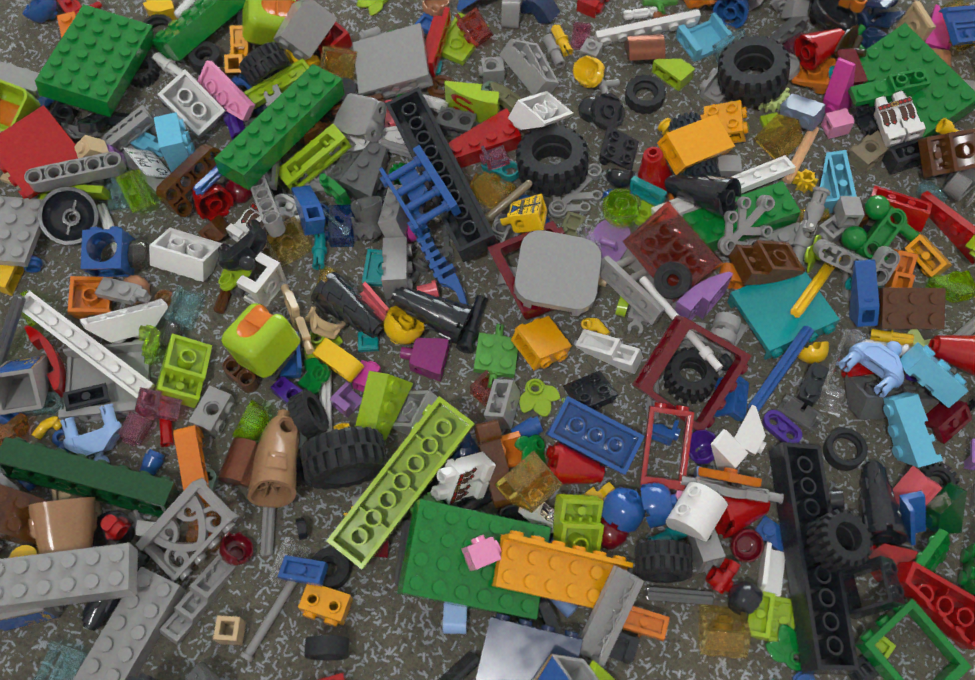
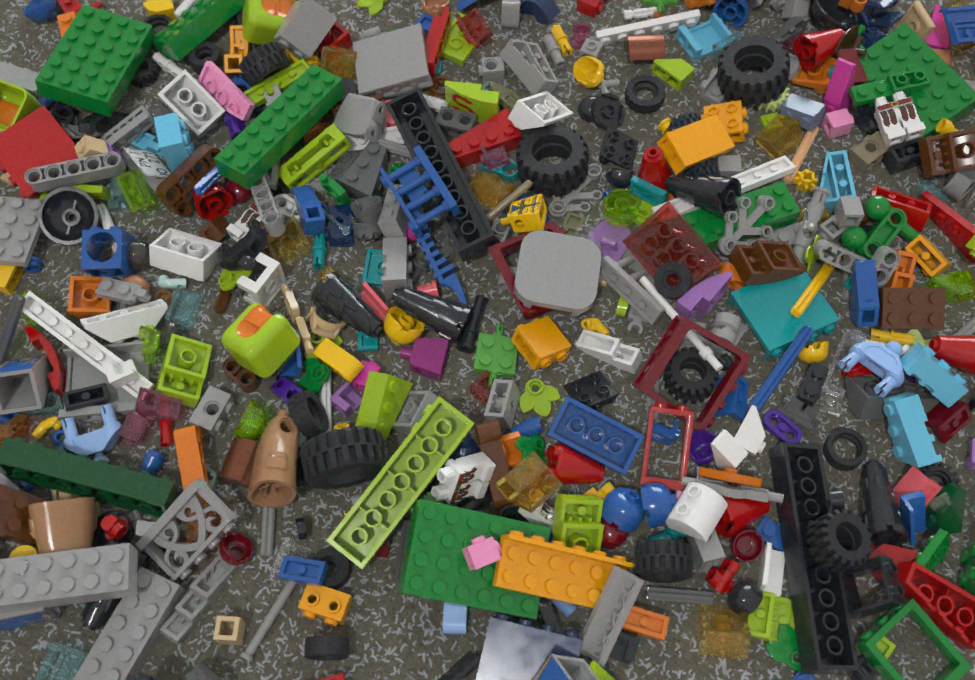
none -> white panel [102,359,140,389]
none -> light aqua arm [158,275,186,289]

